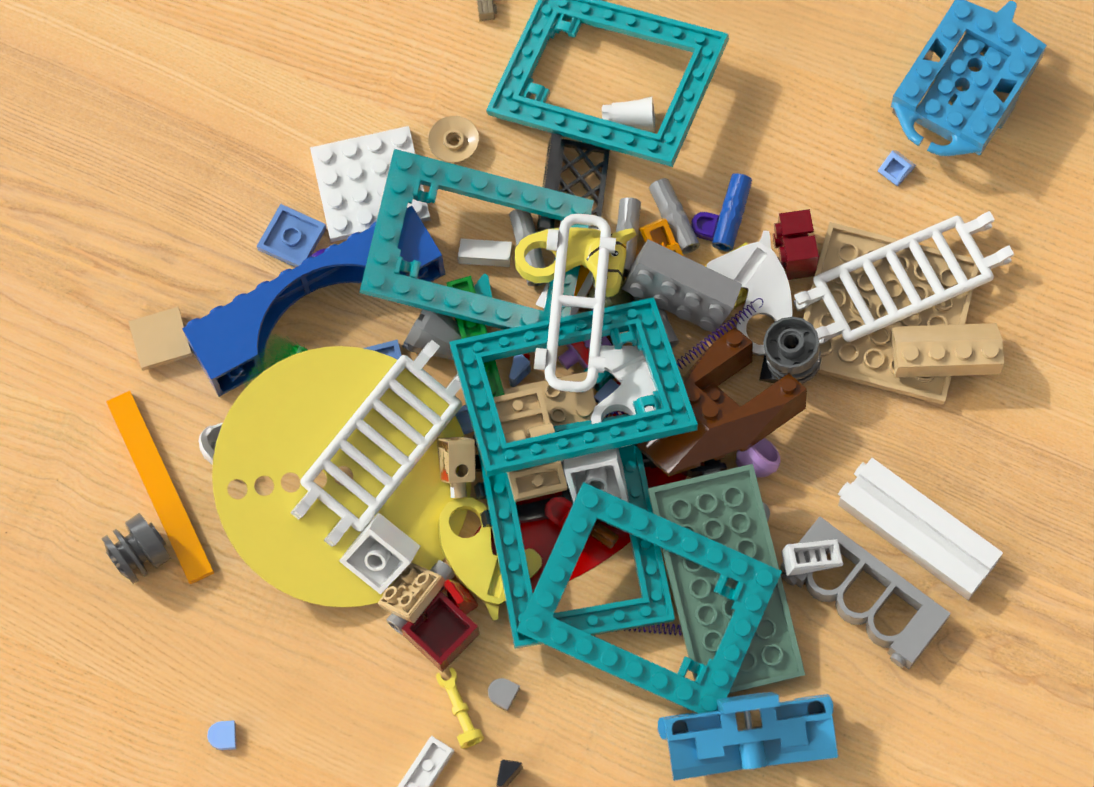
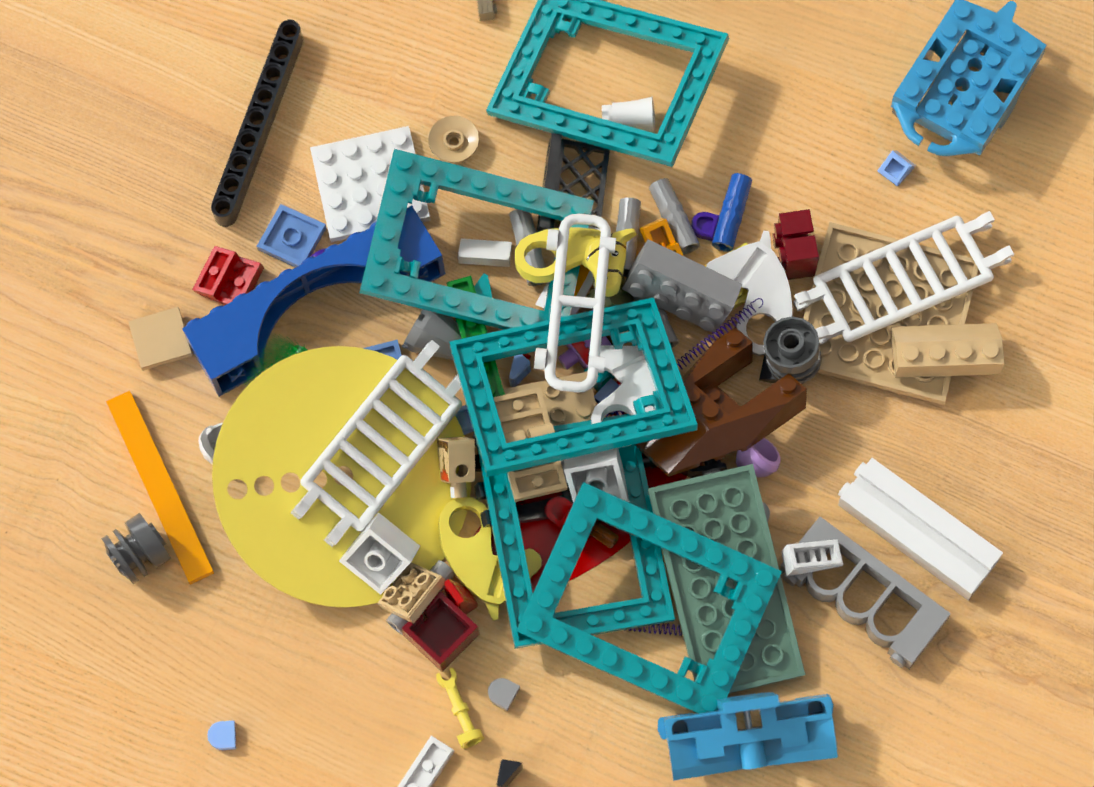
none -> red slope [192,246,264,305]
none -> black beam [211,19,303,227]

